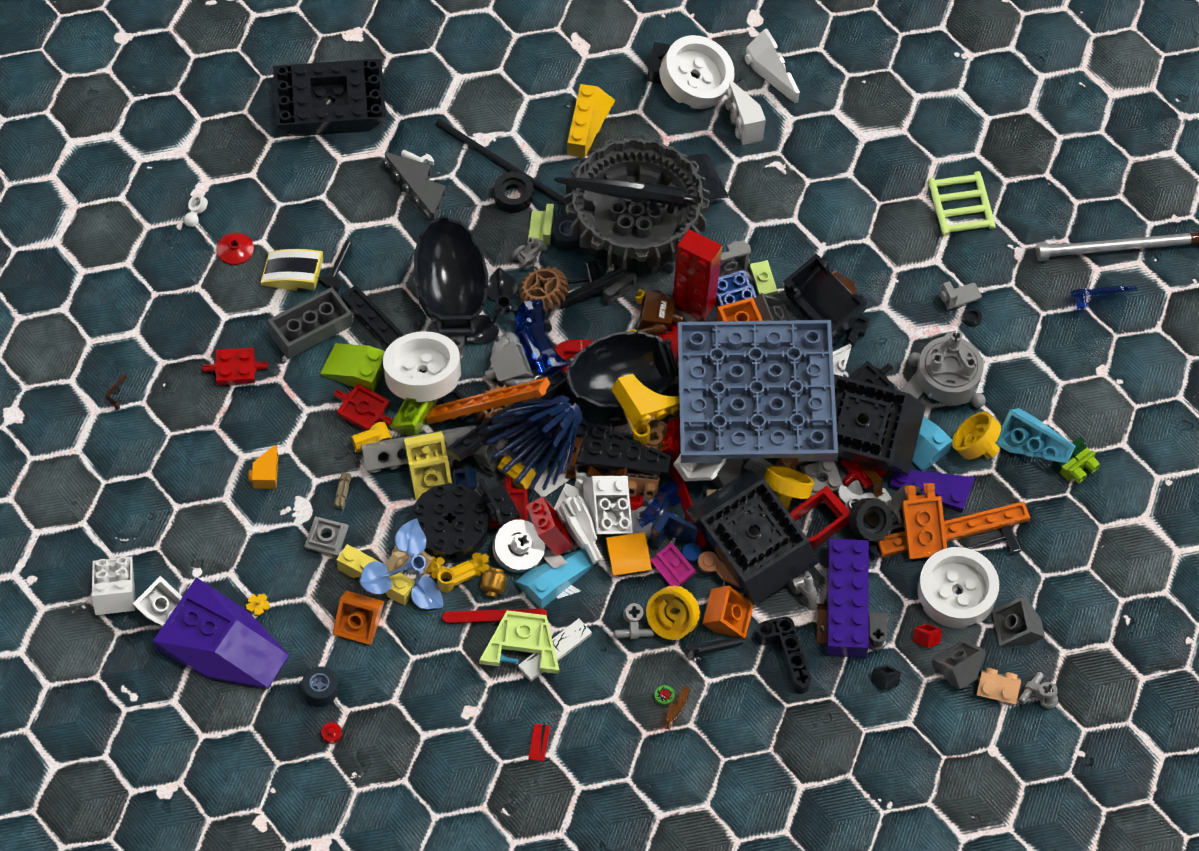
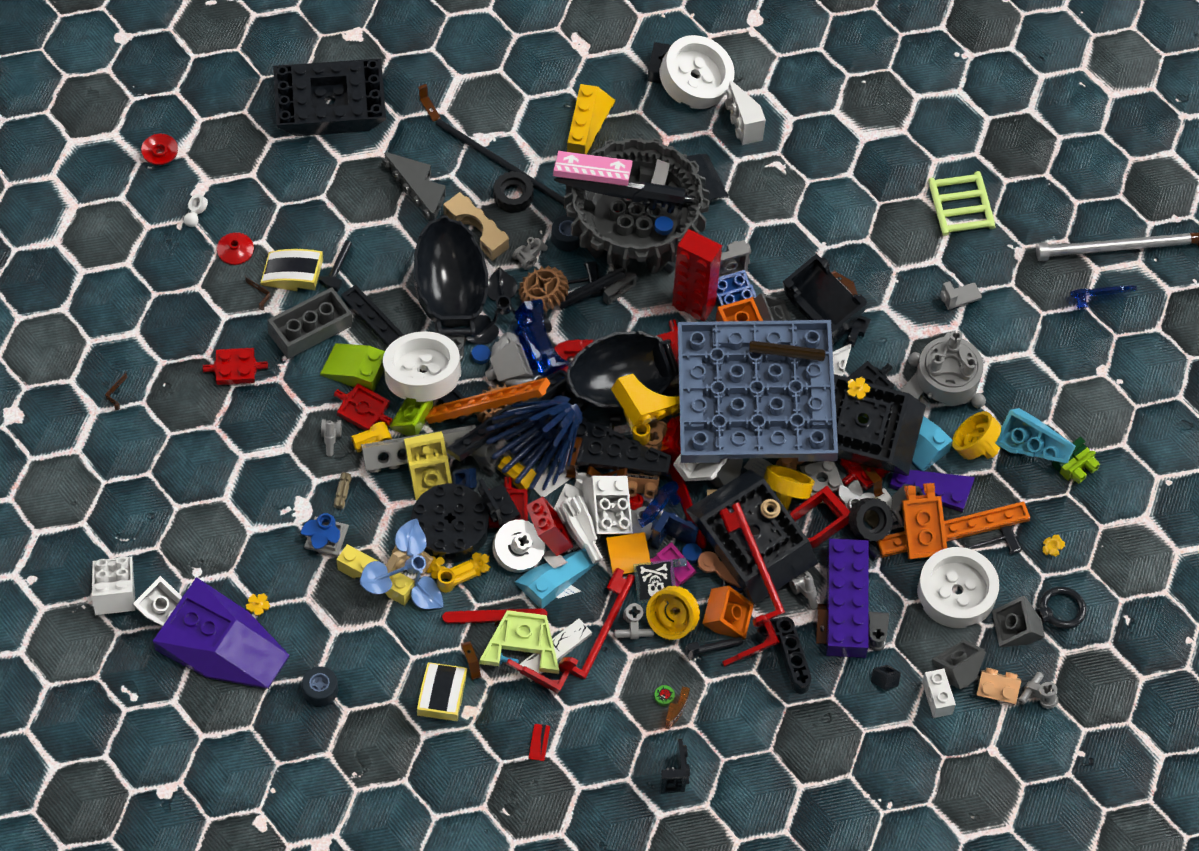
light orange slope [249,446,279,489] -> none
red tile [321,722,342,744] -> none
orange slope [333,591,384,645] -> none
white bar [401,150,434,166] -> none
pearl gold head [480,568,508,598] -> none
yellowish green panel [529,204,554,245] -> none
reddish brown torso [629,289,683,335] -> none
white wedge [745,29,799,103] -> none
yellowish green plate [749,260,778,296] -> none
red slope [913,623,942,648] -> none
black tile [962,308,982,327] -> none
none -> red dish [141,134,178,165]
none -> reddish brown piece [245,275,271,310]
none -> blue plate [301,513,340,549]
none -> light grey piece [321,419,342,456]
none -> slope [417,662,468,721]
none -> reddish brown piece [418,84,441,122]
none -> tan arch [443,192,509,261]
none -> reddish brown piece [461,641,482,680]
none -> blue piece [472,345,491,364]
none -> red piece [506,568,635,693]
none -> bright pink tile [553,151,633,186]
none -> flag [633,558,691,603]
none -> white sticker [651,159,670,185]
none -> blue piece [654,216,673,235]
none -> black bracket [660,739,690,794]
none -> red piece [719,503,785,666]
none -> dark brown axle [749,341,825,361]
none -> tan plate [760,499,780,519]
none -> yellow plant [847,377,871,400]
none -> white brick [922,669,956,718]
none -> black piece [1035,586,1087,629]
none -> yellow plant [1043,535,1065,557]

